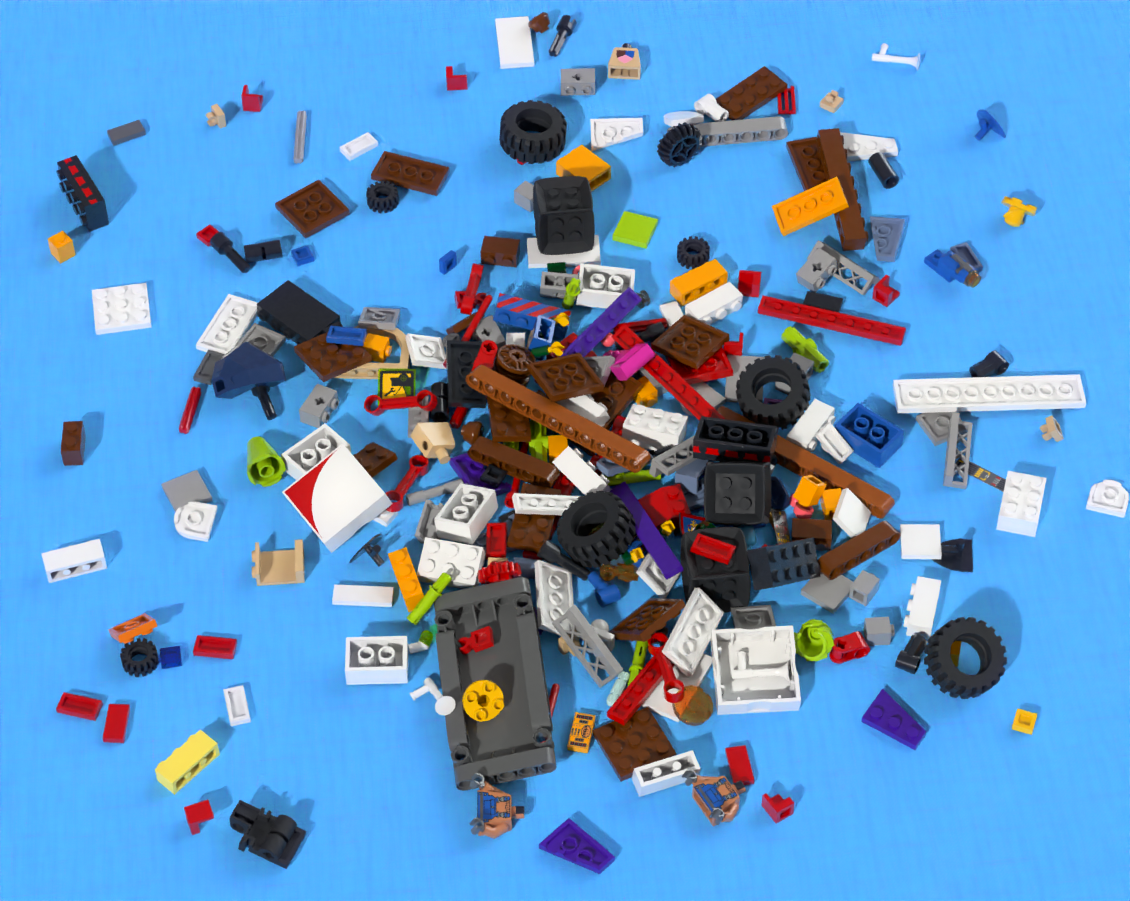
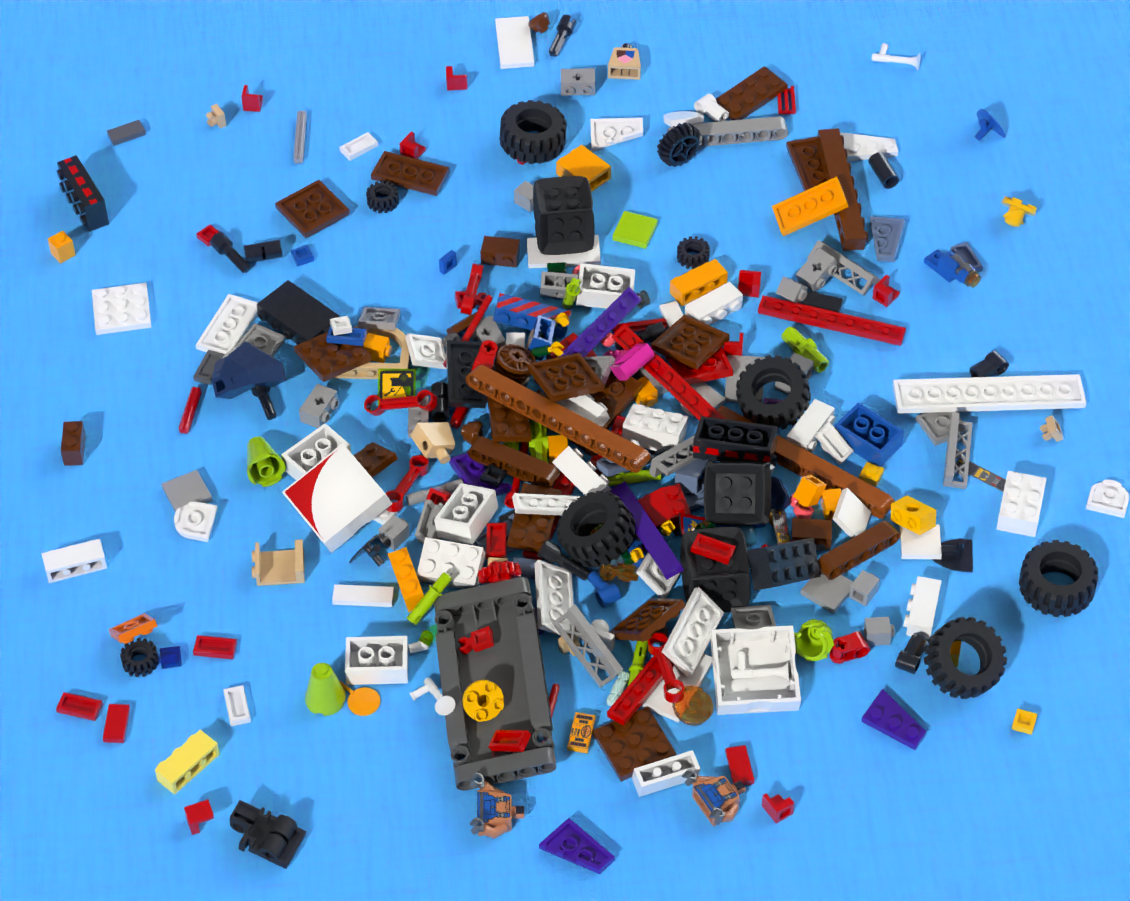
tan tile [819,90,844,113] -> none
none -> lime cone [305,663,346,716]
none -> white tile [330,316,352,336]
none -> light orange piece [338,679,380,716]
none -> light grey brick [378,515,410,551]
none -> red panel [399,131,426,159]
none -> red panel [424,488,452,505]
none -> red tile [488,730,531,752]
none -> light grey brick [776,276,808,304]
none -> yellow plate [859,462,884,487]
none -> yellow brick [890,495,936,535]
none -> black tyre [1019,540,1099,617]

